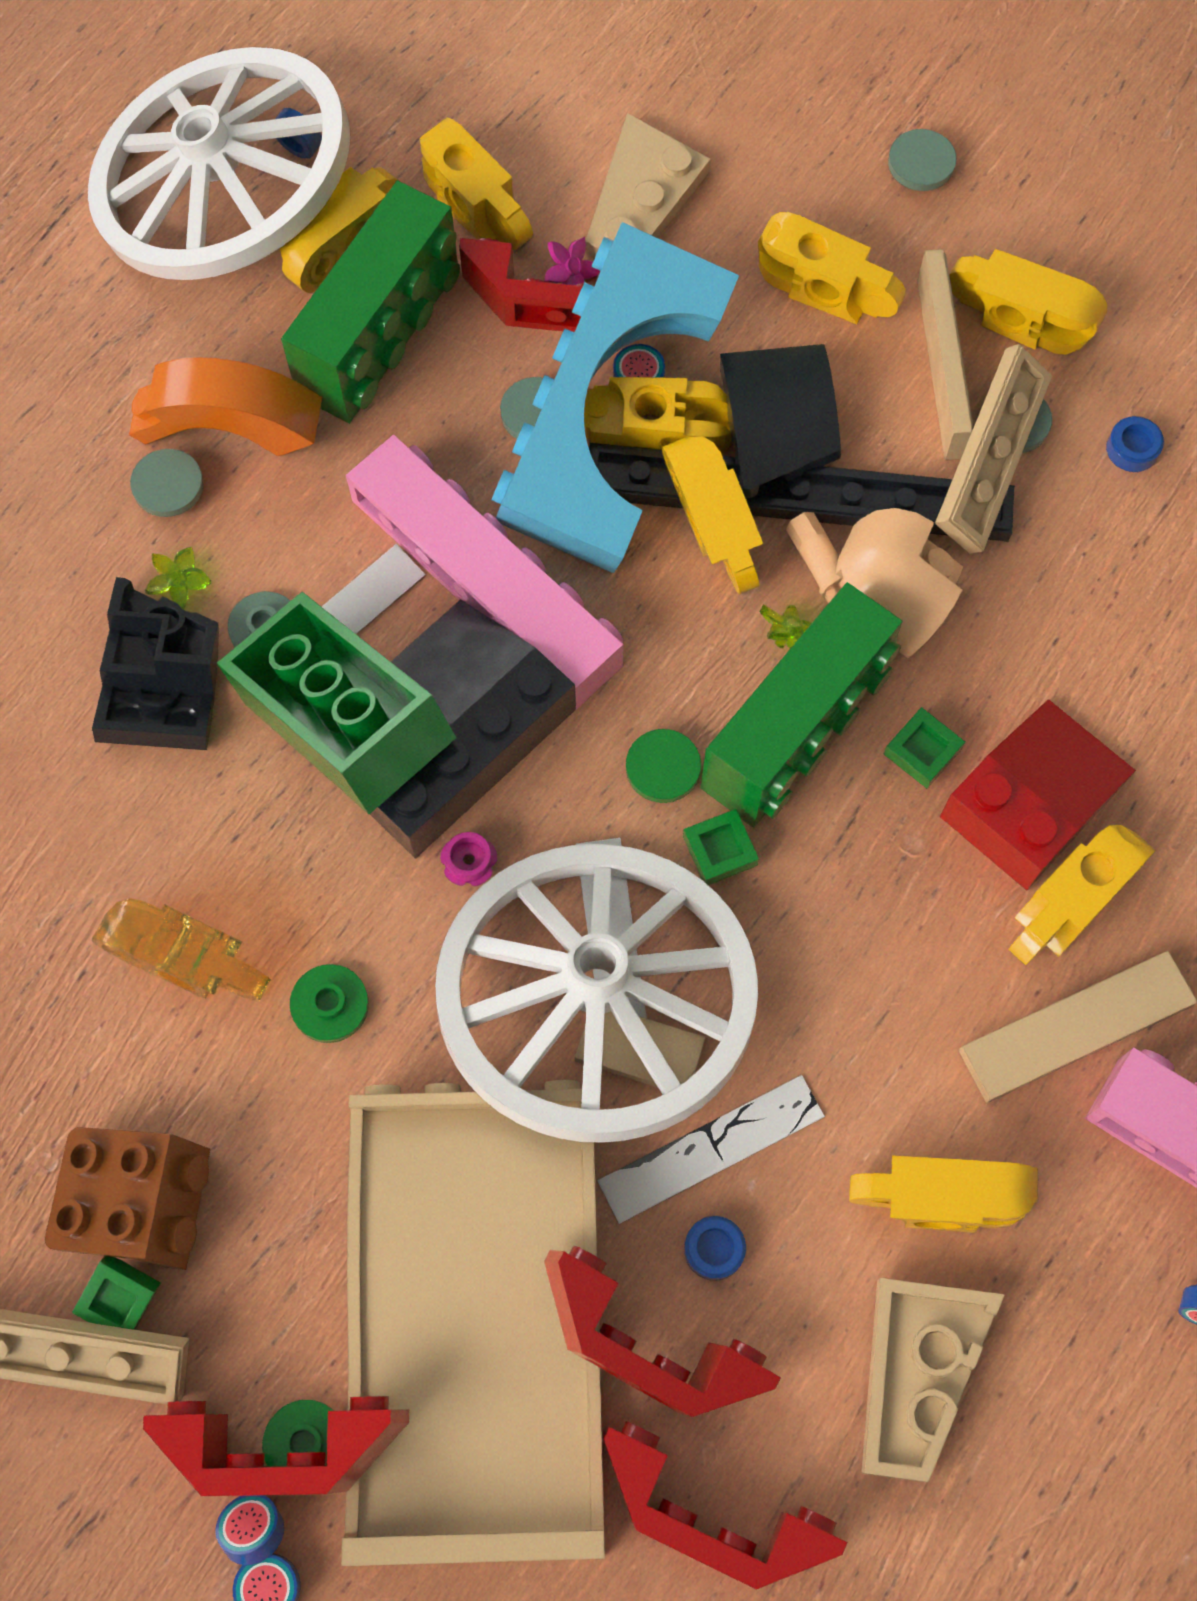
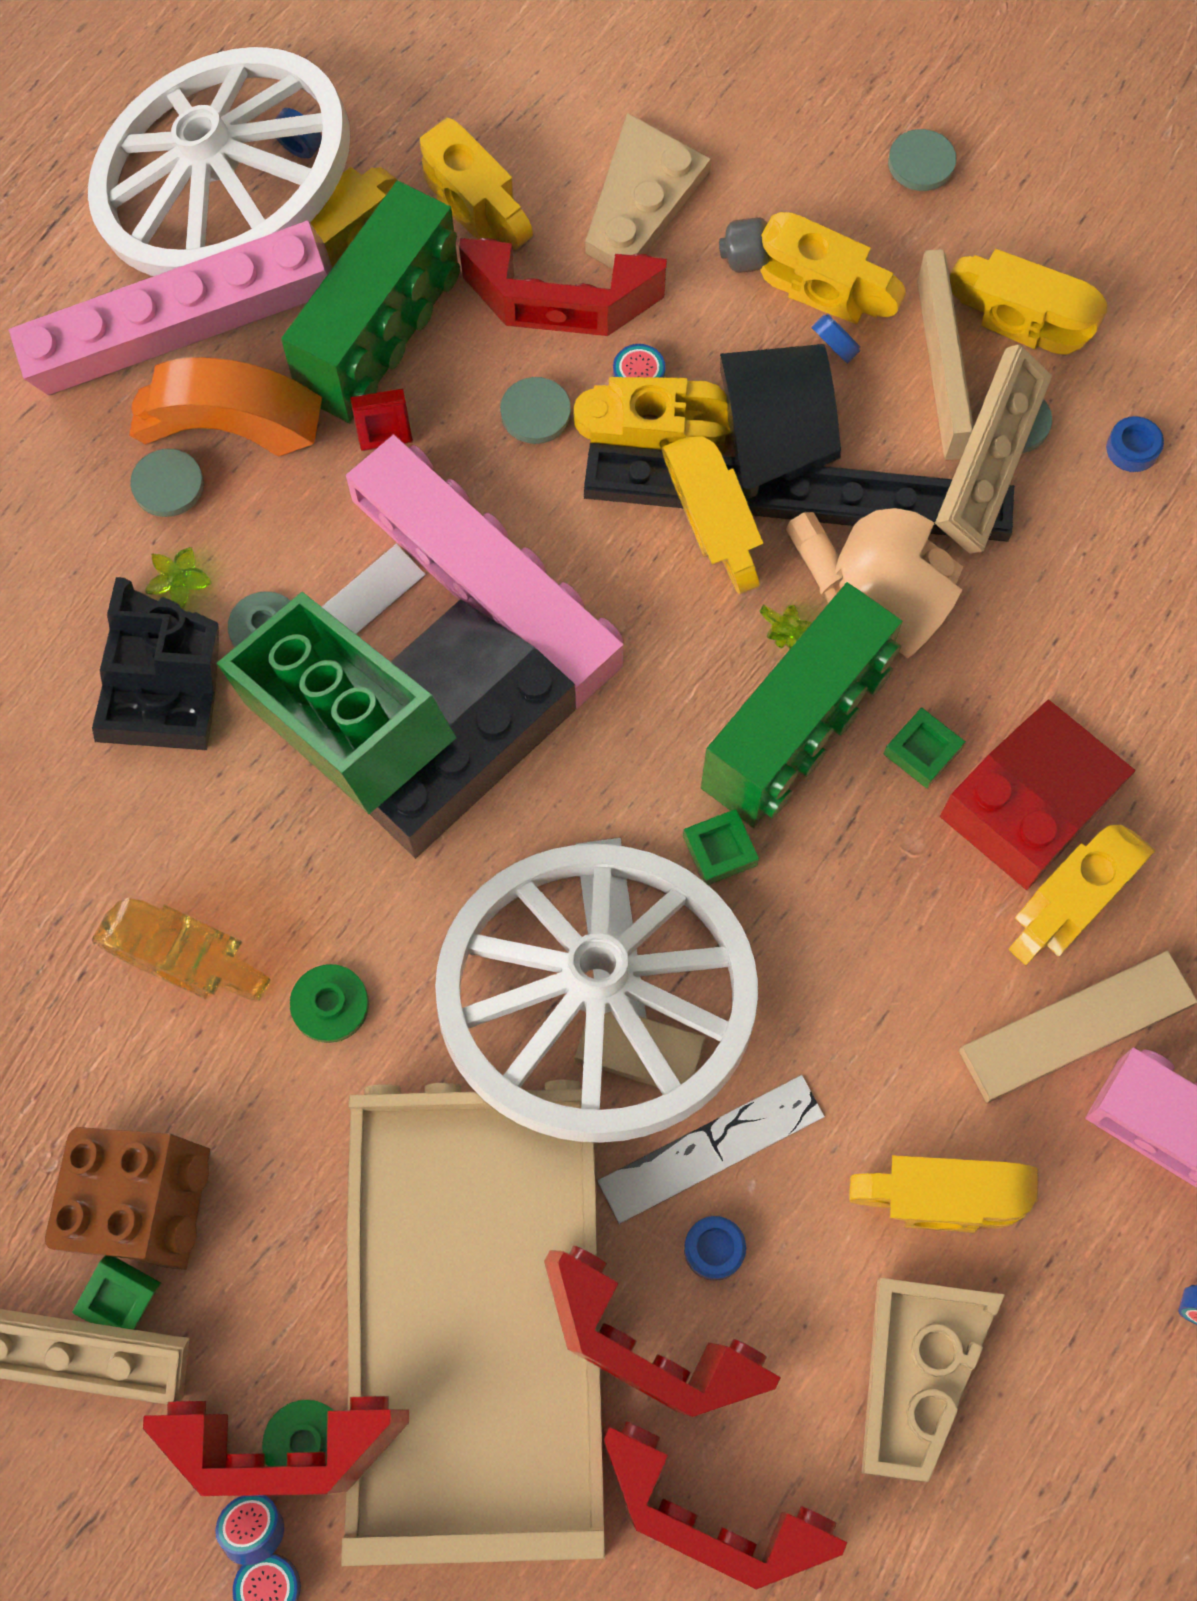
dark pink plate [440,832,497,886] -> none
medium azure arch [491,222,739,573] -> none
dark pink plant [544,237,601,285] -> none
green piece [626,729,701,803] -> none
none -> bright pink brick [8,220,332,395]
none -> red tile [350,388,413,451]
none -> dark grey piece [719,217,770,273]
none -> blue tile [811,314,861,364]

